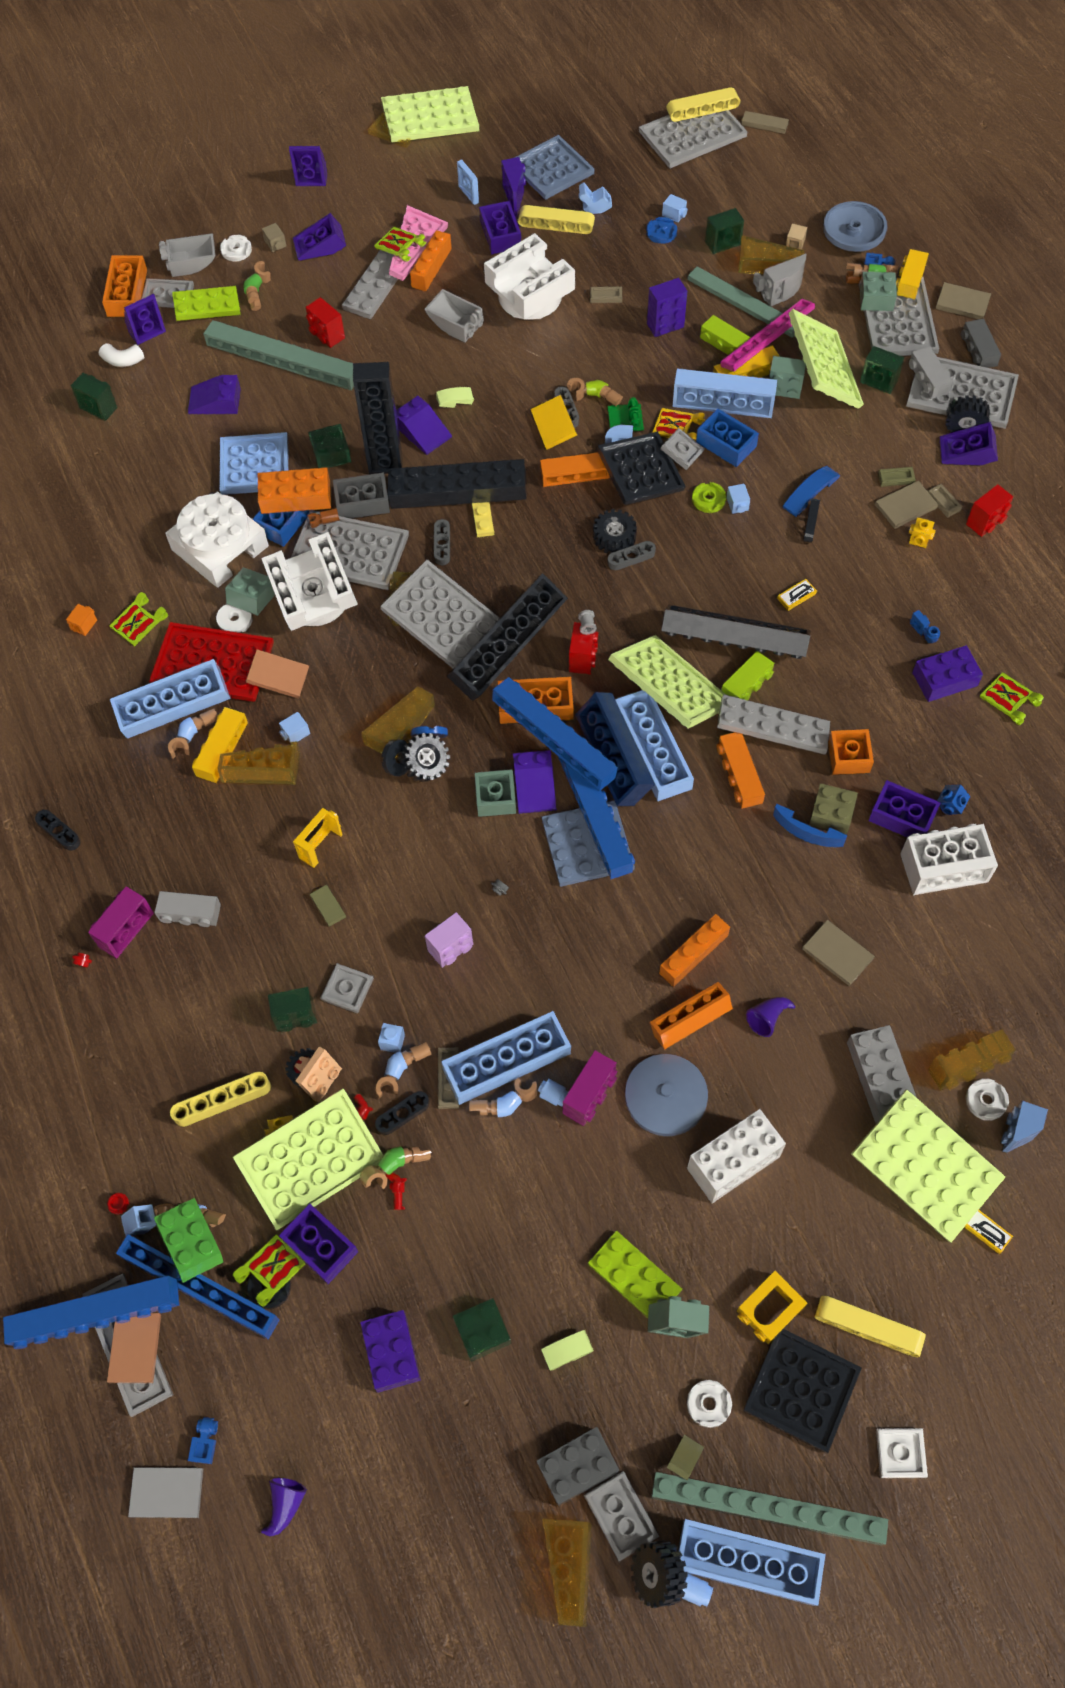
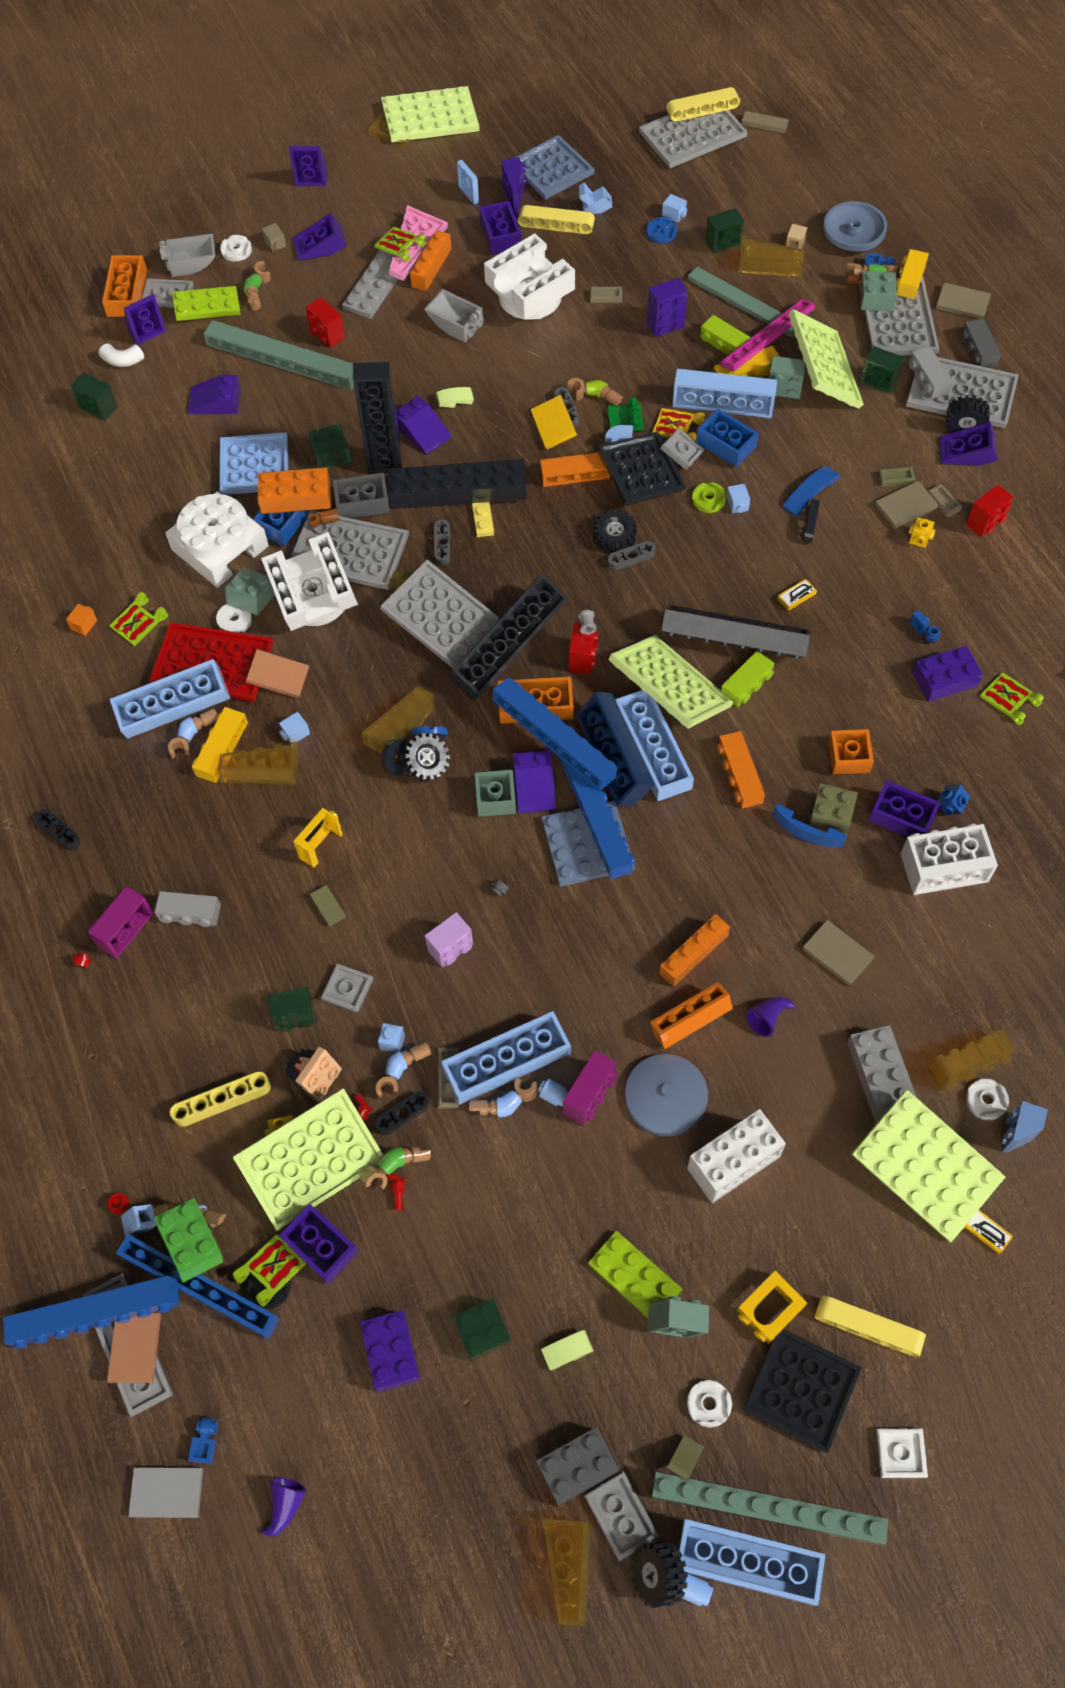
light grey plate [717,694,830,754] -> none
light grey piece [753,253,807,306] -> none

